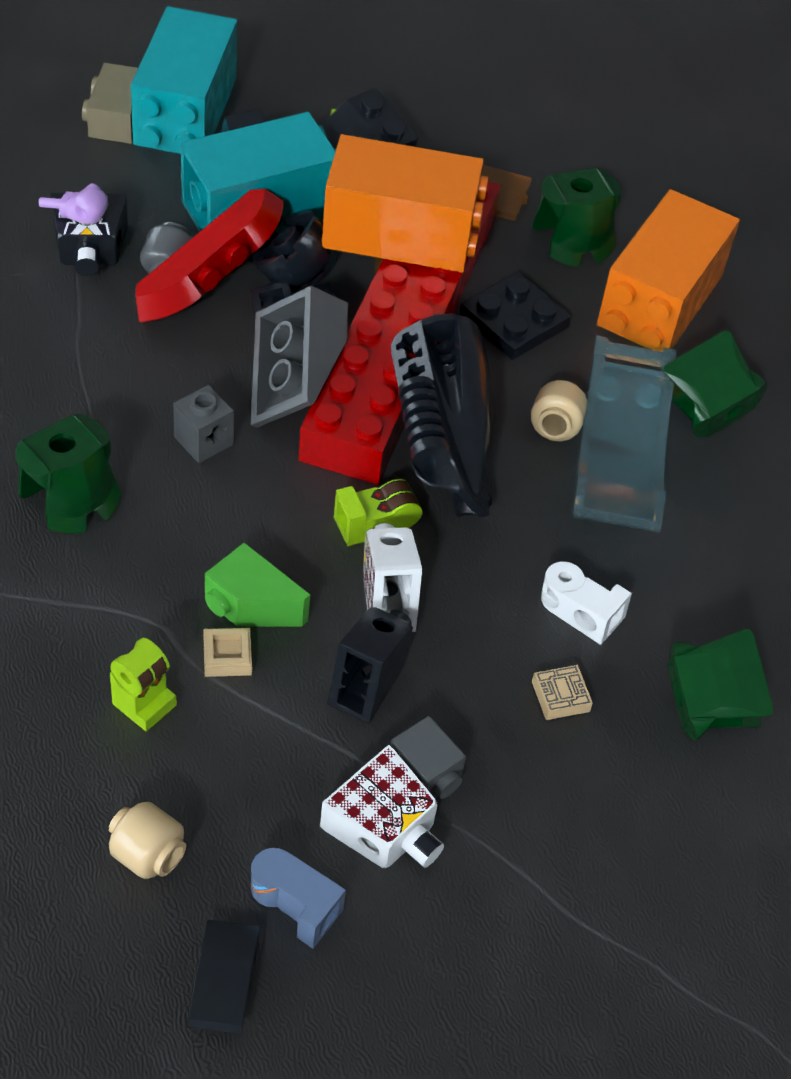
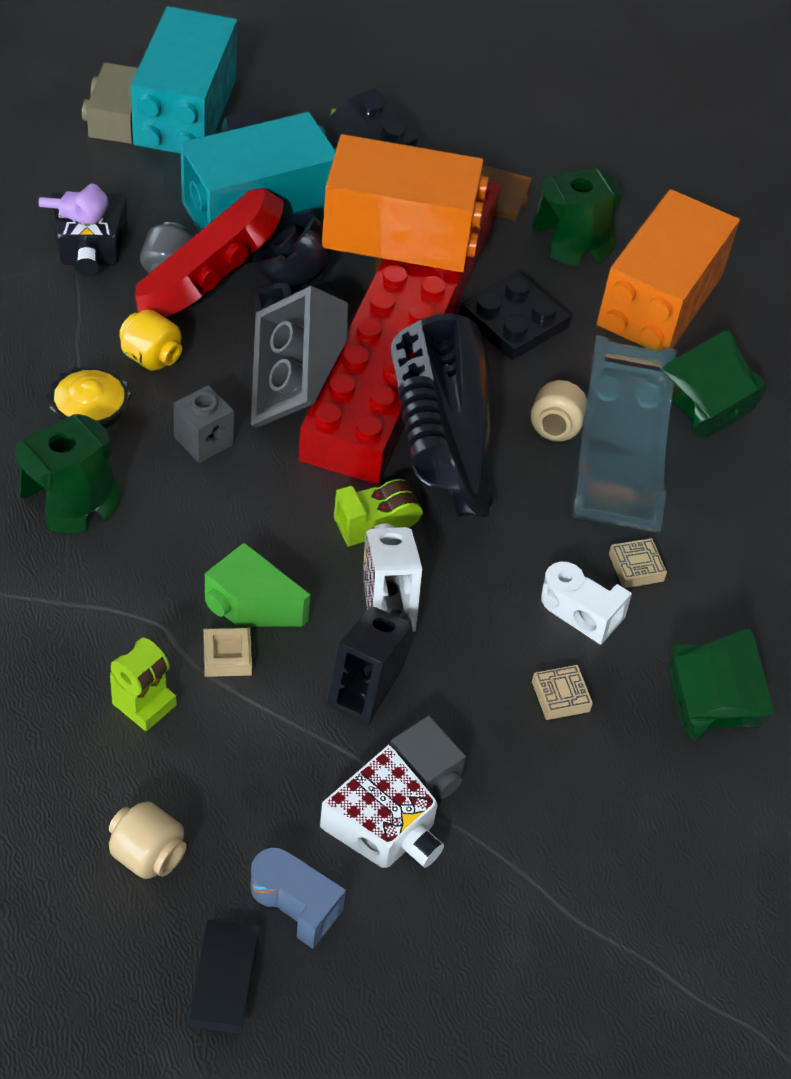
none -> yellow piece [47,365,132,429]
none -> yellow head [119,310,182,371]
none -> tan tile [609,538,667,588]

